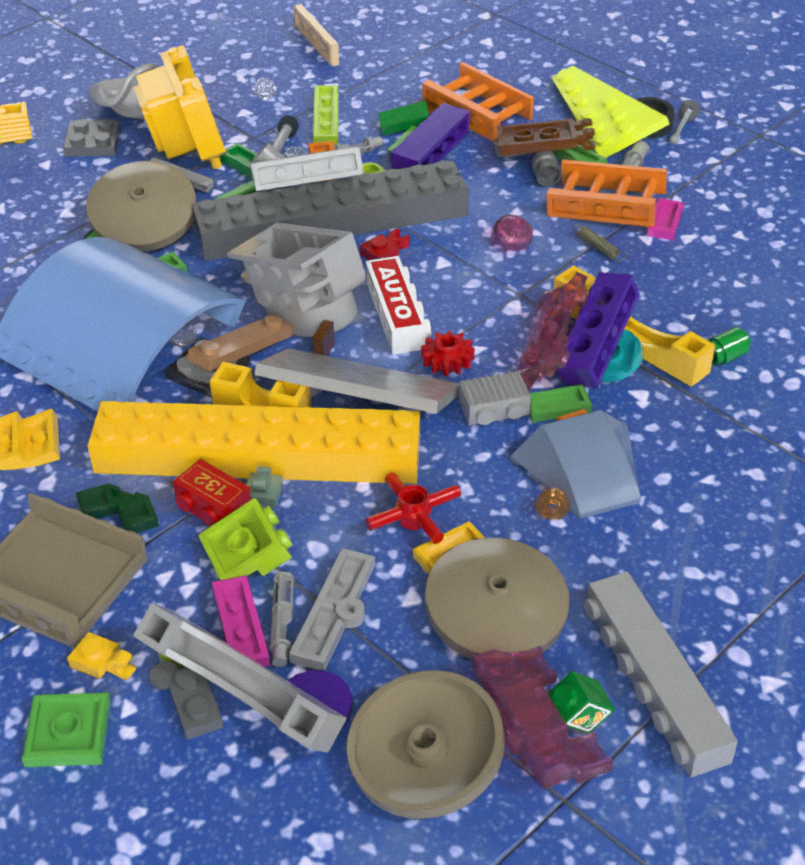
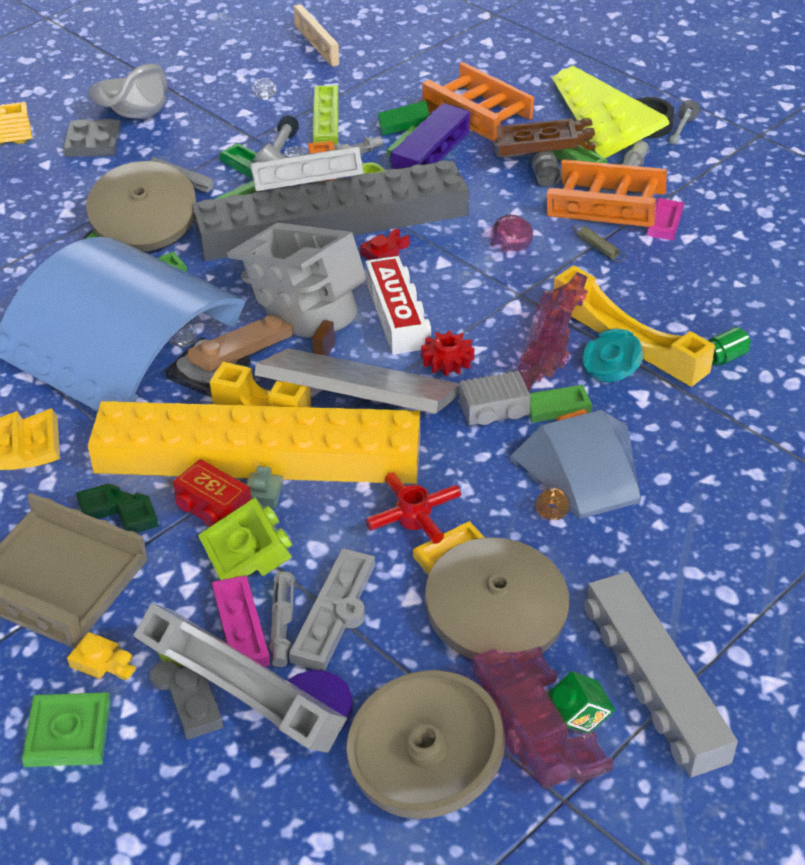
yellow piece [134,45,226,169] -> none
dark purple brick [555,272,640,389] -> none

